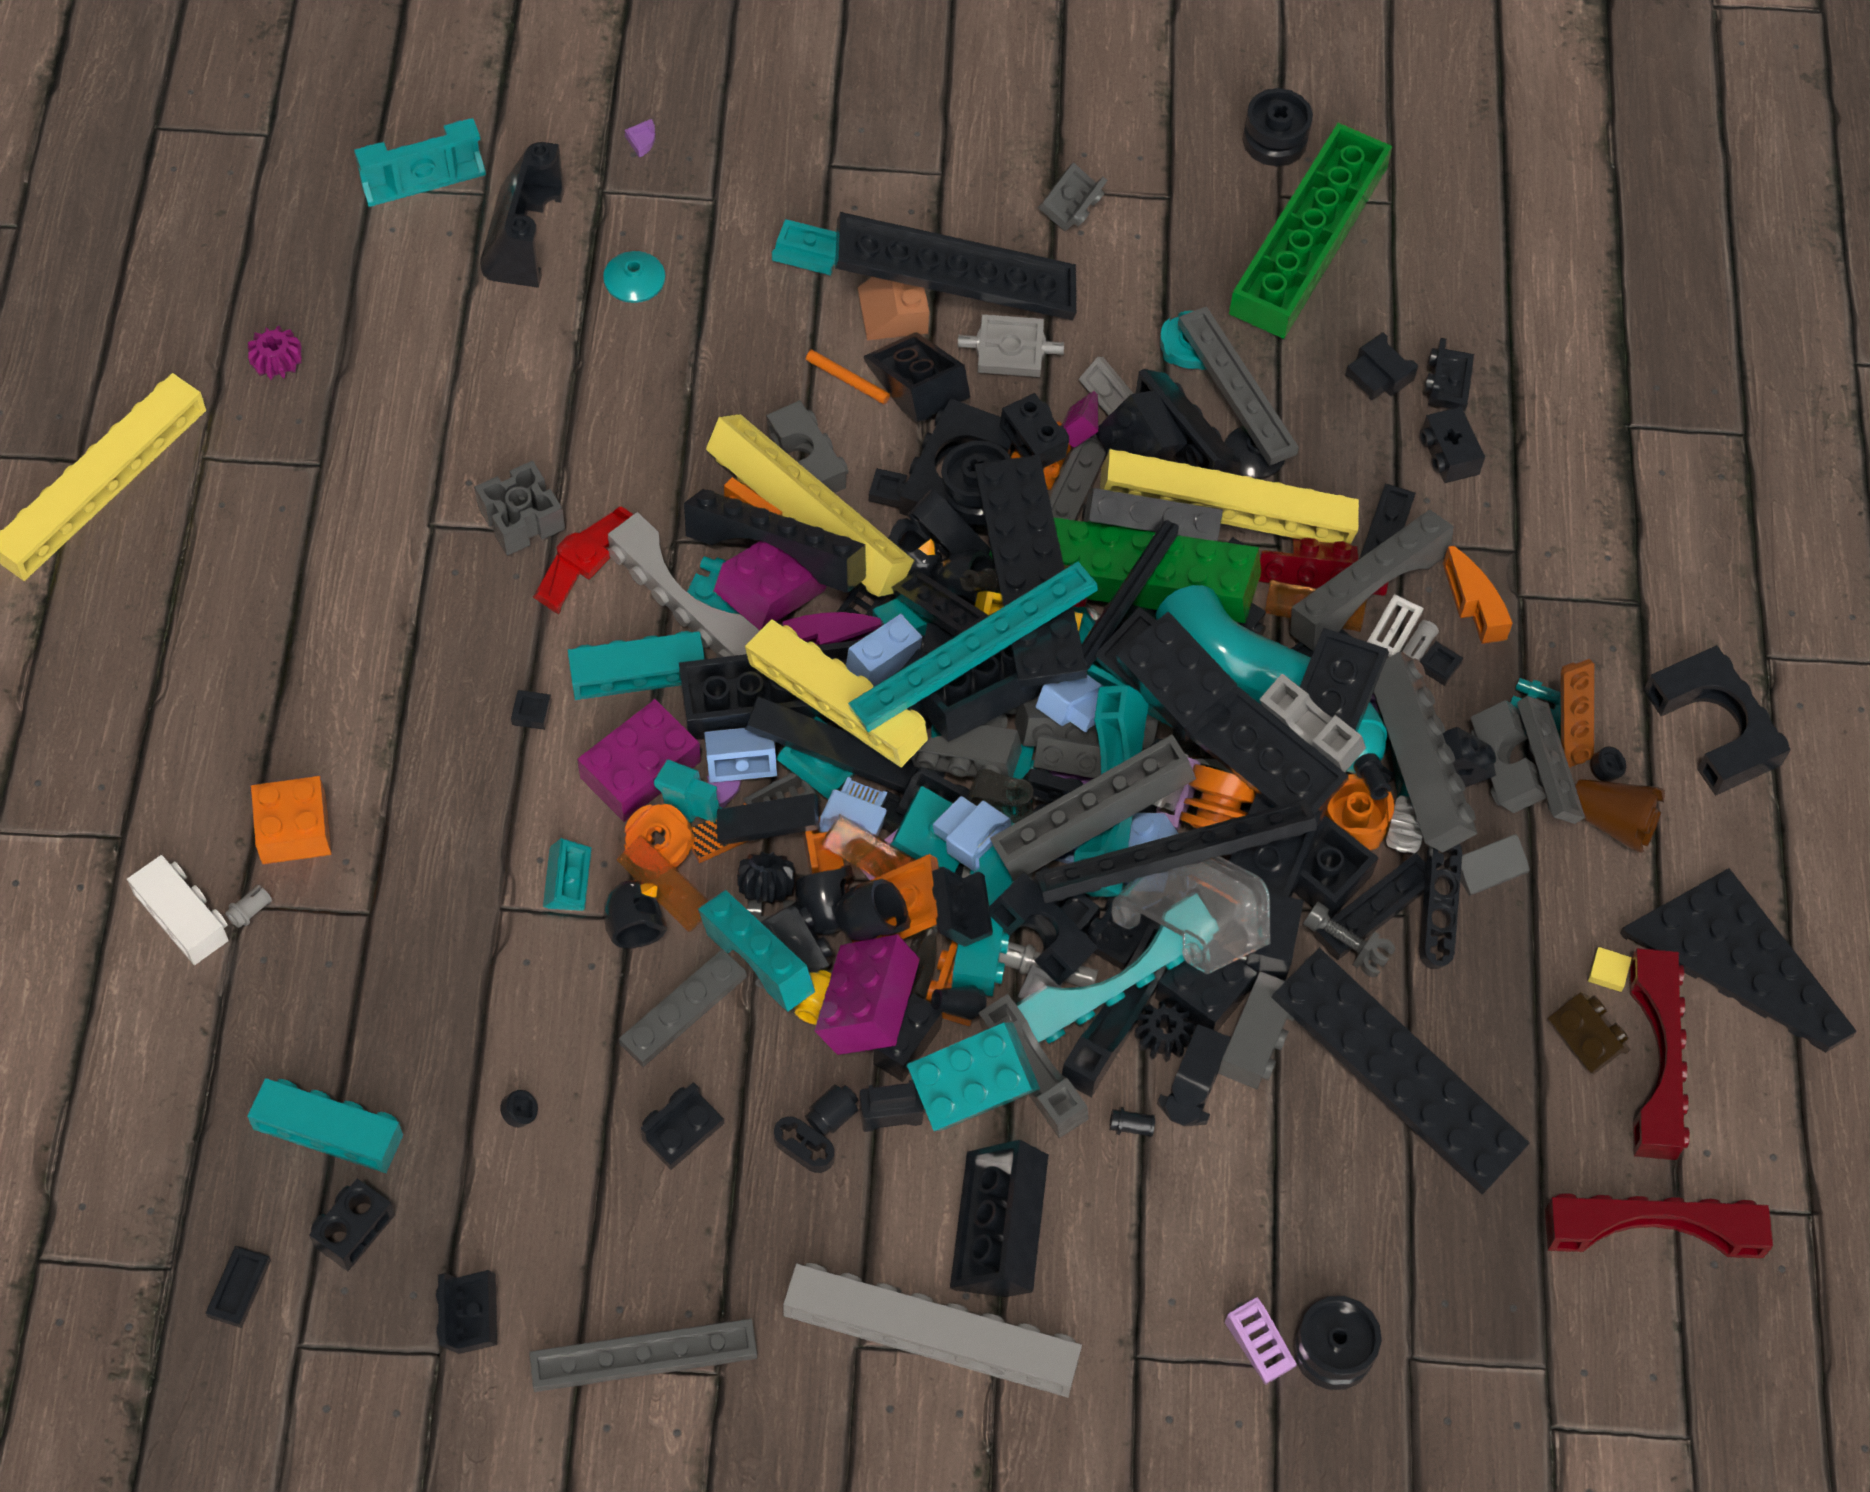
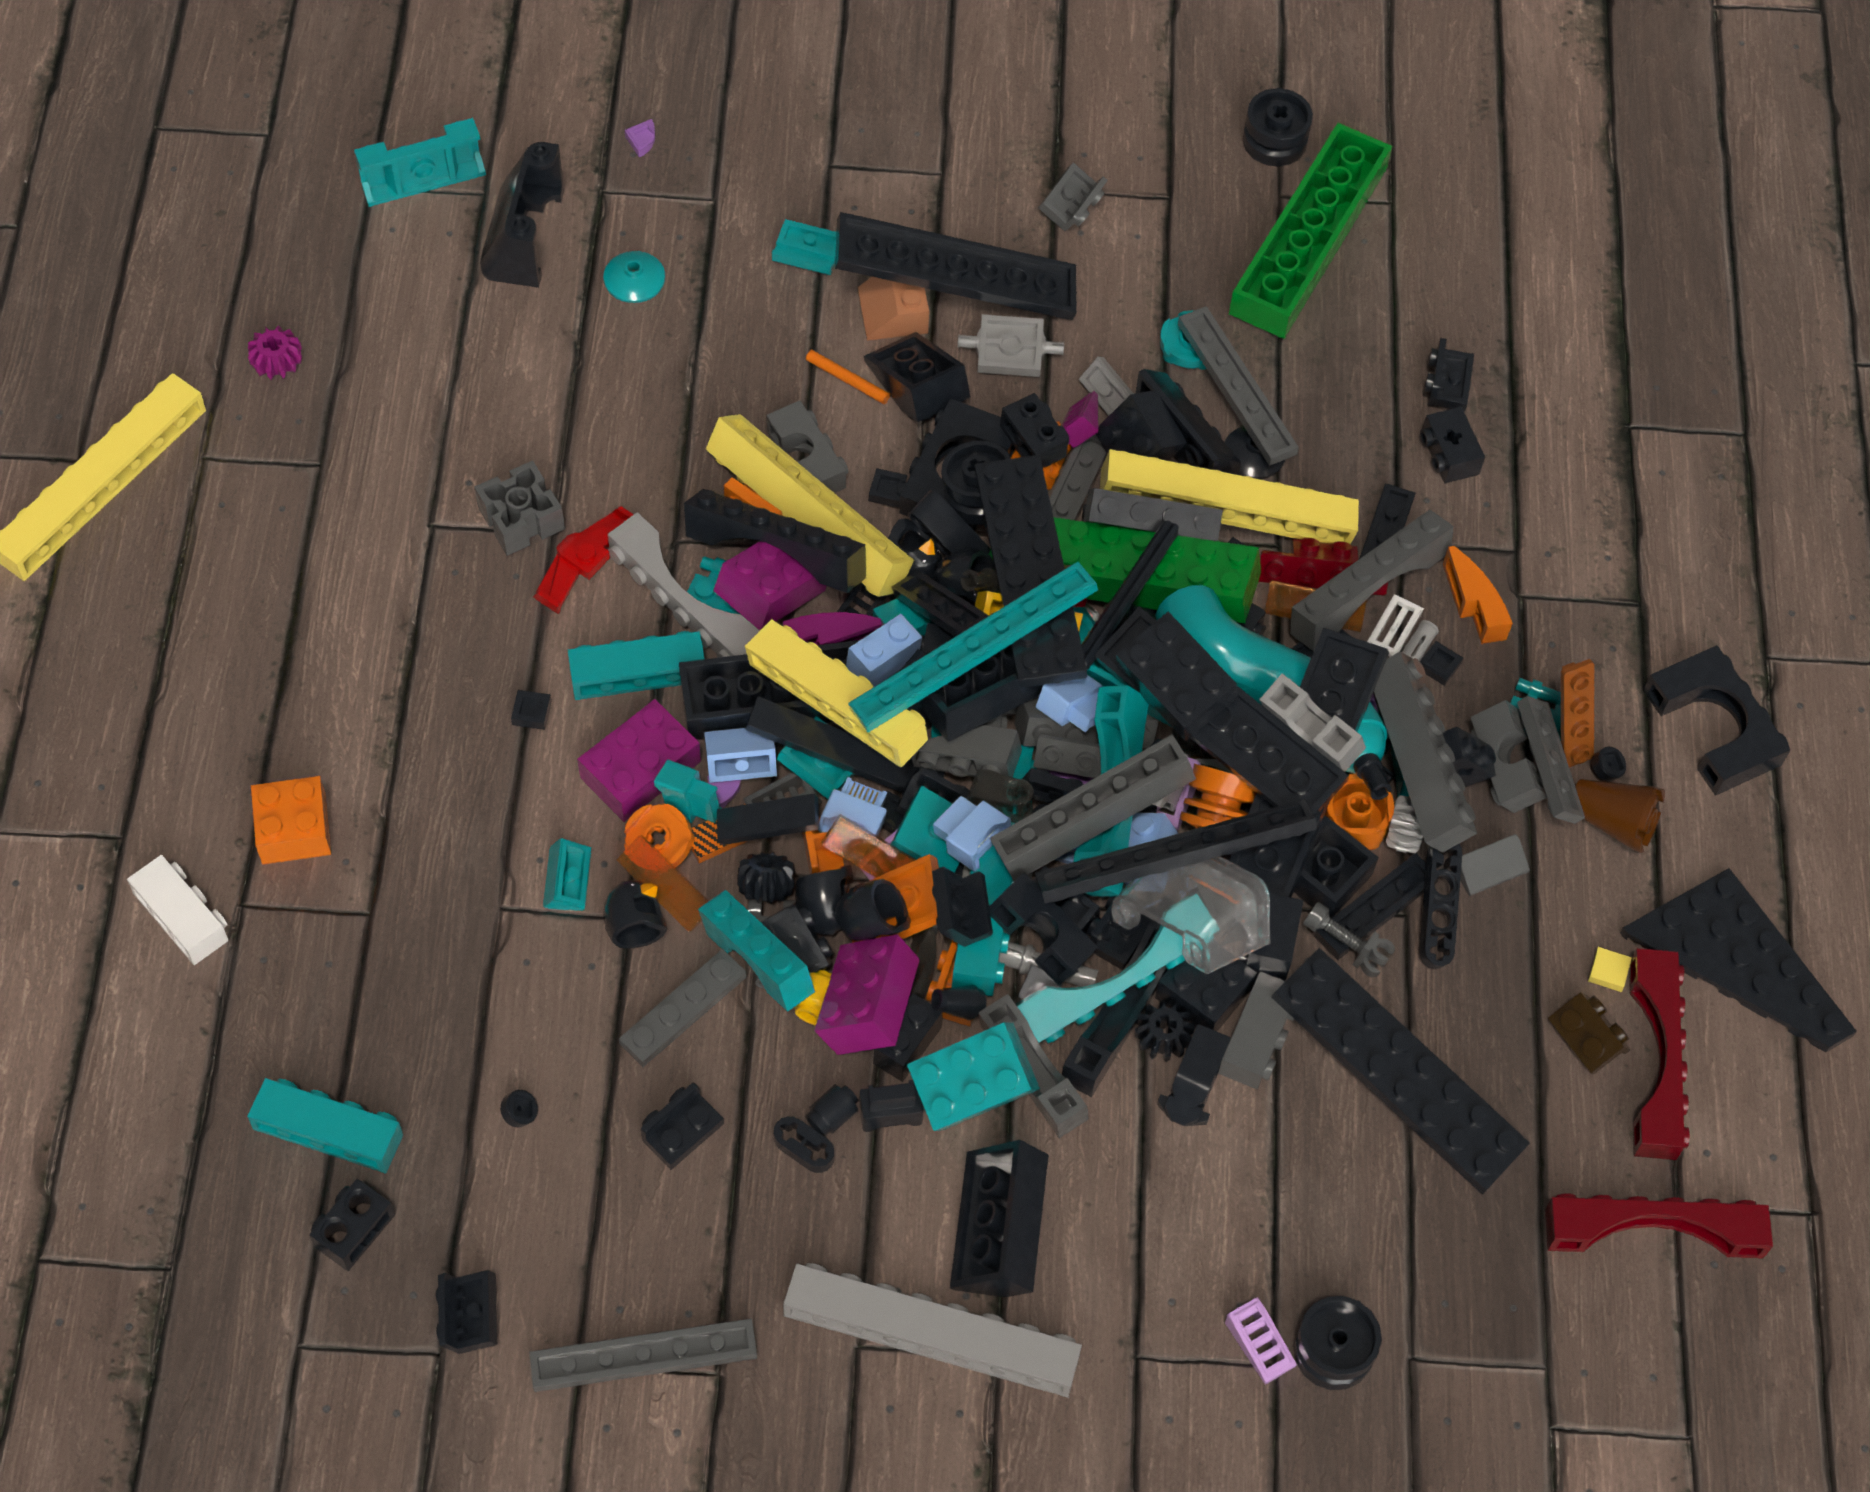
black tile [205,1246,271,1328] -> none
light grey pin [225,885,272,928] -> none
black pin [1109,1107,1155,1137] -> none
black piece [1345,332,1418,400] -> none

